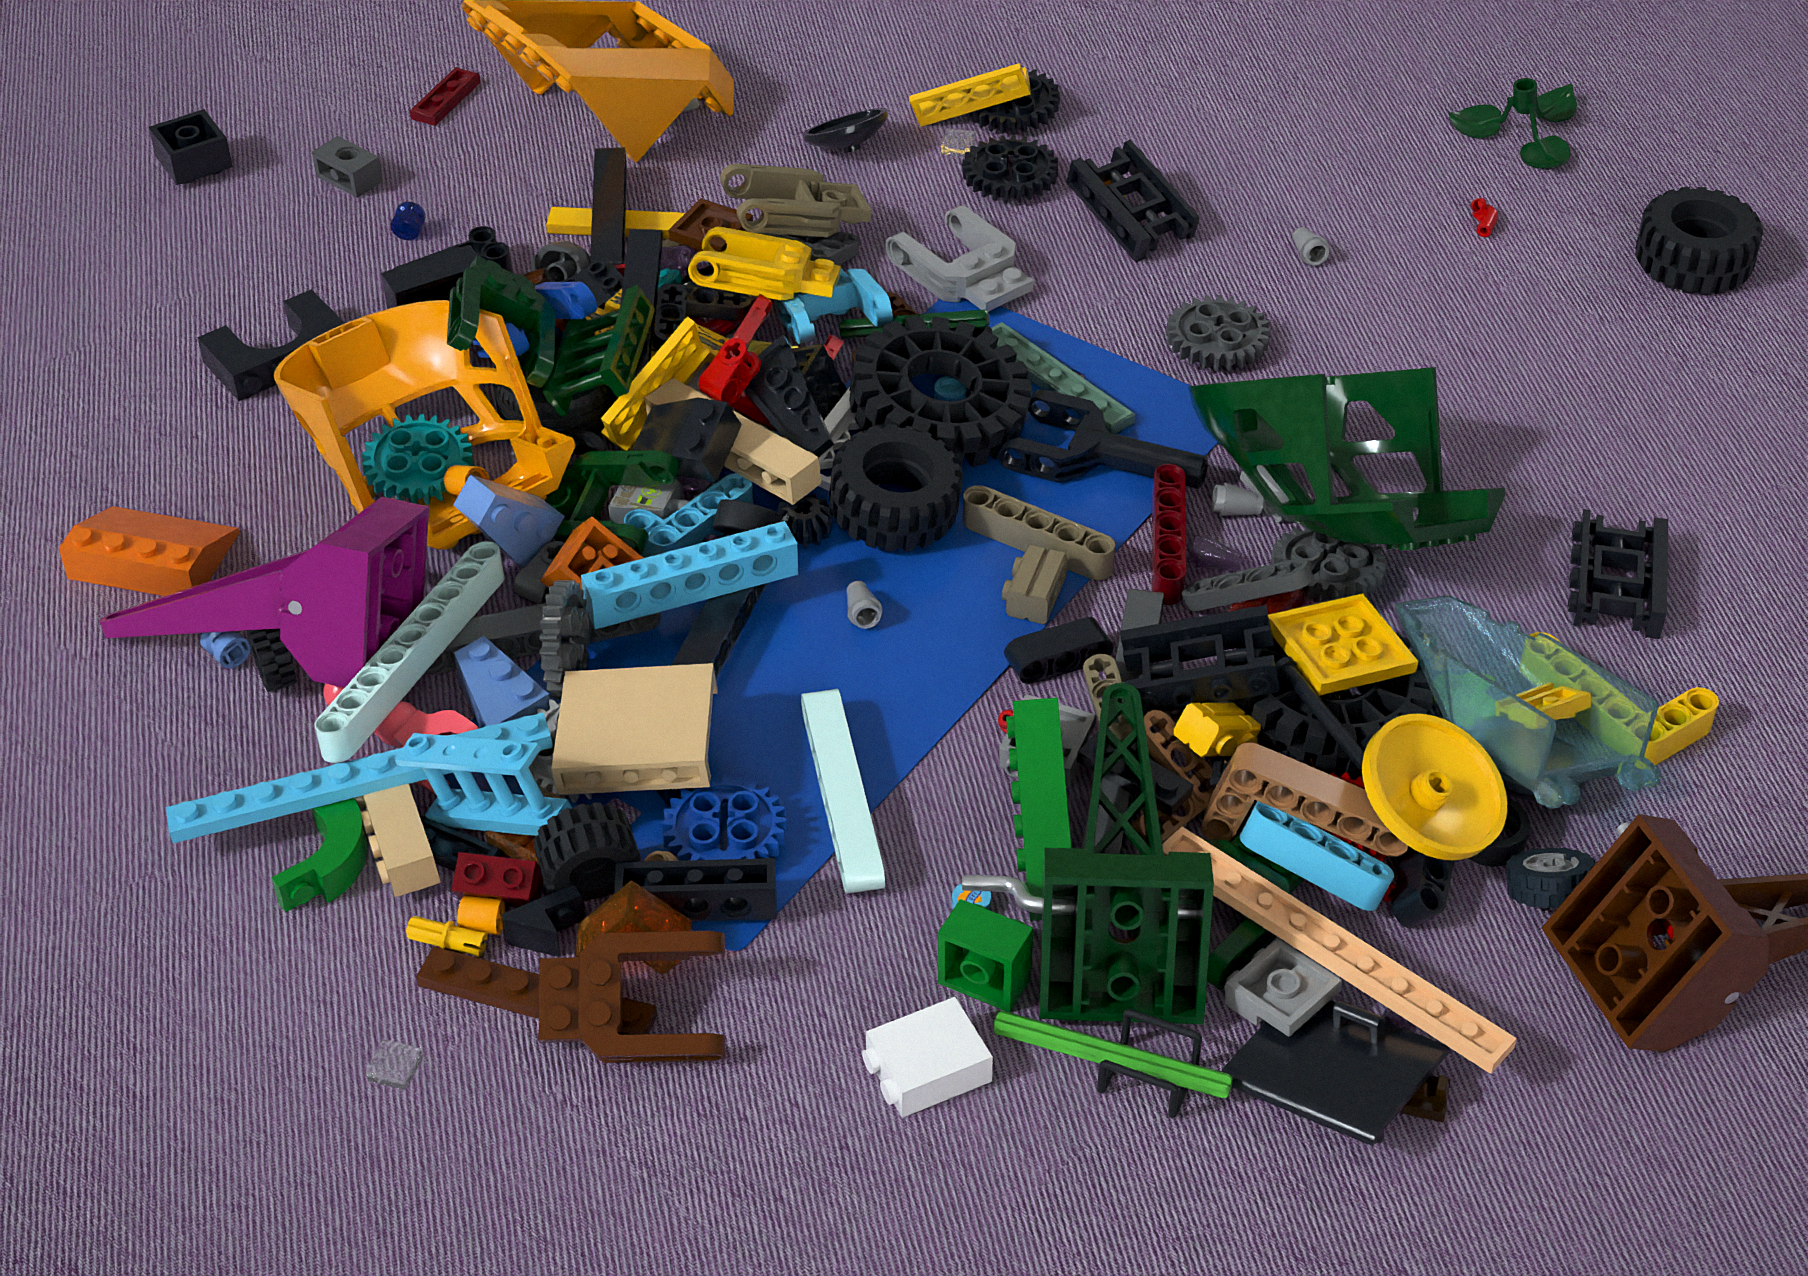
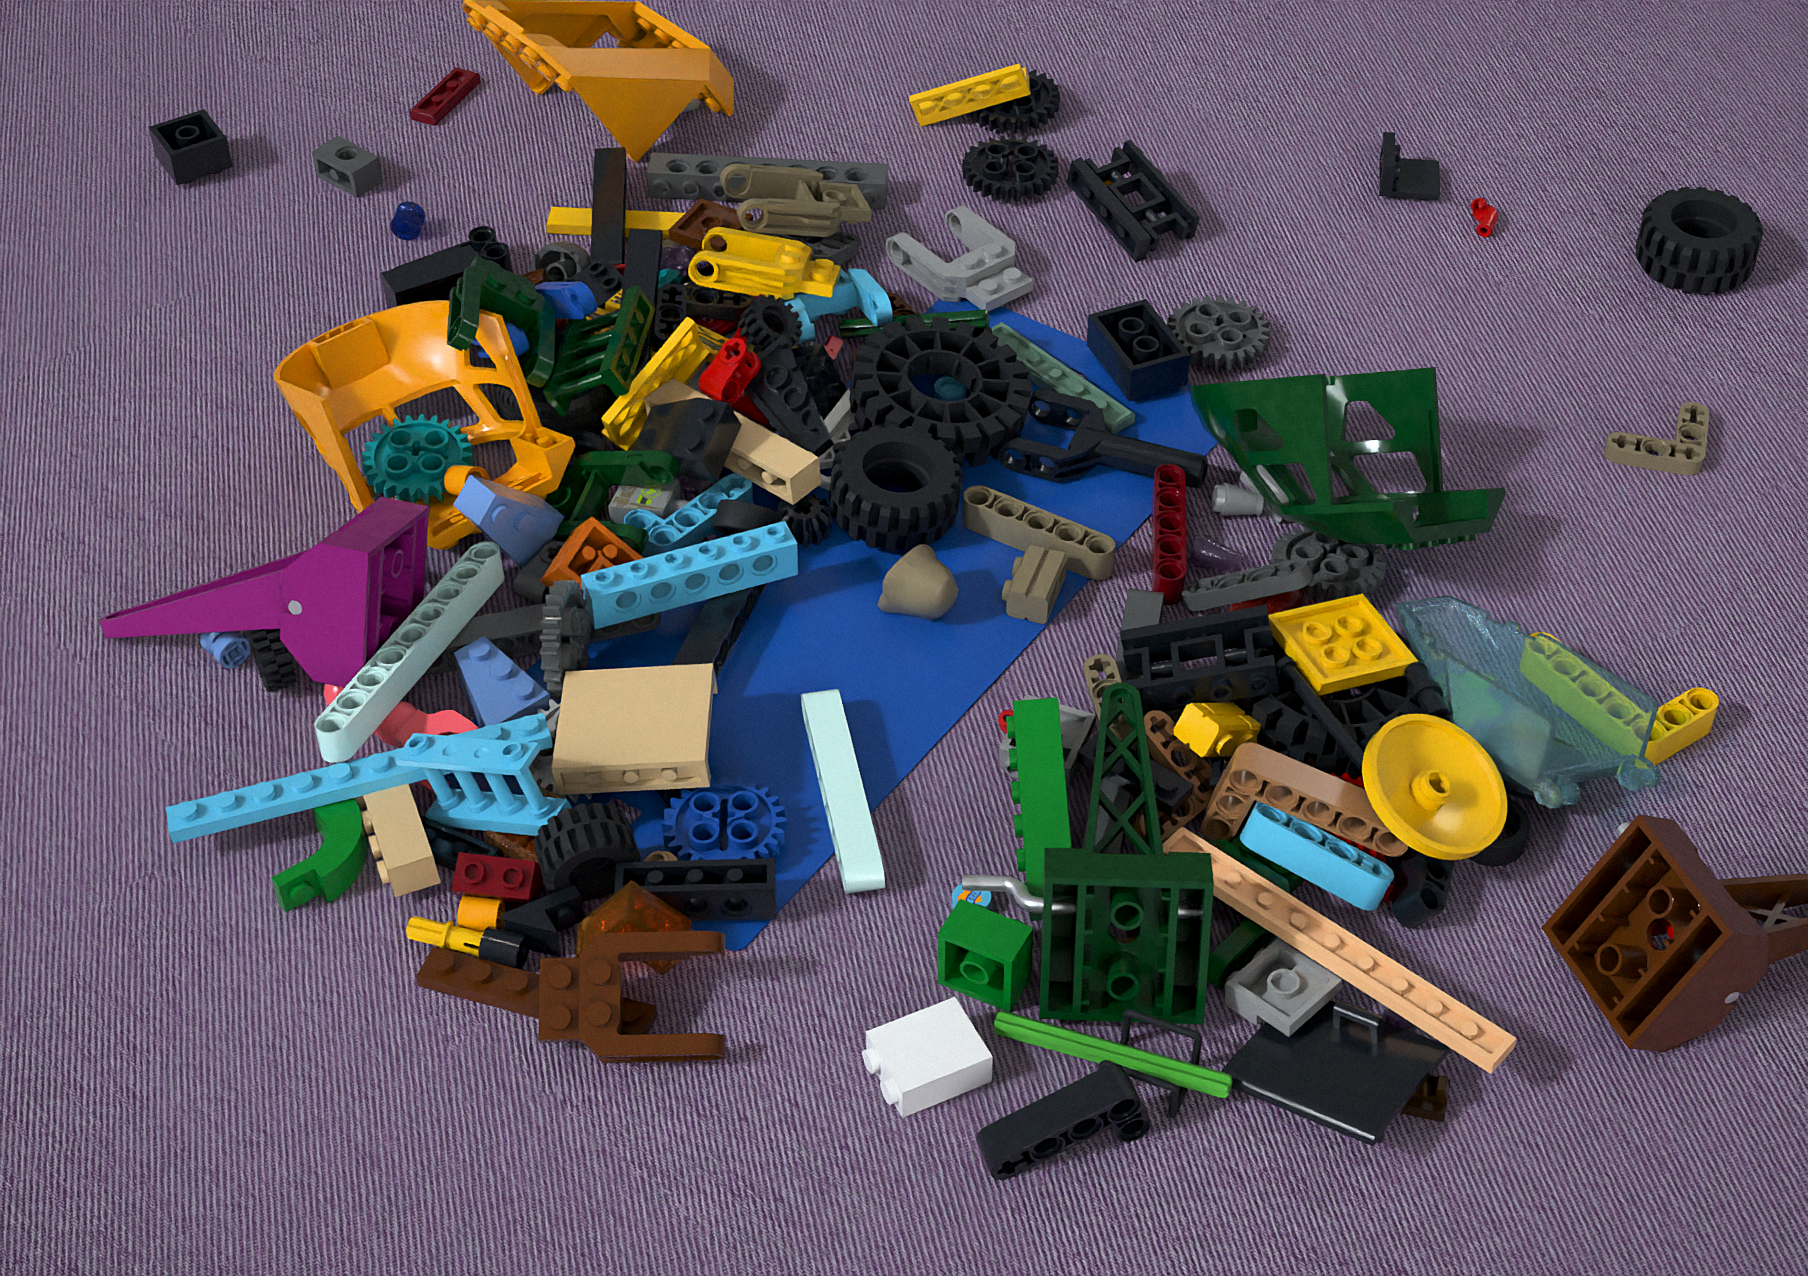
orange slope [58,506,239,596] -> none
black arch [197,289,345,401] -> none
clear tile [366,1039,423,1090] -> none
black dish [803,108,888,153] -> none
light grey cone [847,581,883,629] -> none
clear tile [941,128,975,157] -> none
black beam [1004,617,1114,684] -> none
light grey cone [1292,227,1329,265] -> none
dark green plant [1449,78,1577,168] -> none
yellow plate [1497,682,1591,729] -> none
black wheel [1506,847,1596,908] -> none
black fence [1567,509,1668,639] -> none
none -> black beam [478,926,530,969]
none -> dark grey brick [646,152,889,209]
none -> black tyre [738,294,803,354]
none -> dark tan piece [877,544,959,620]
none -> black beam [976,1064,1152,1180]
none -> black brick [1087,299,1190,401]
none -> black bracket [1379,132,1440,201]
none -> black pin [1404,662,1451,721]
none -> dark tan beam [1604,402,1710,476]

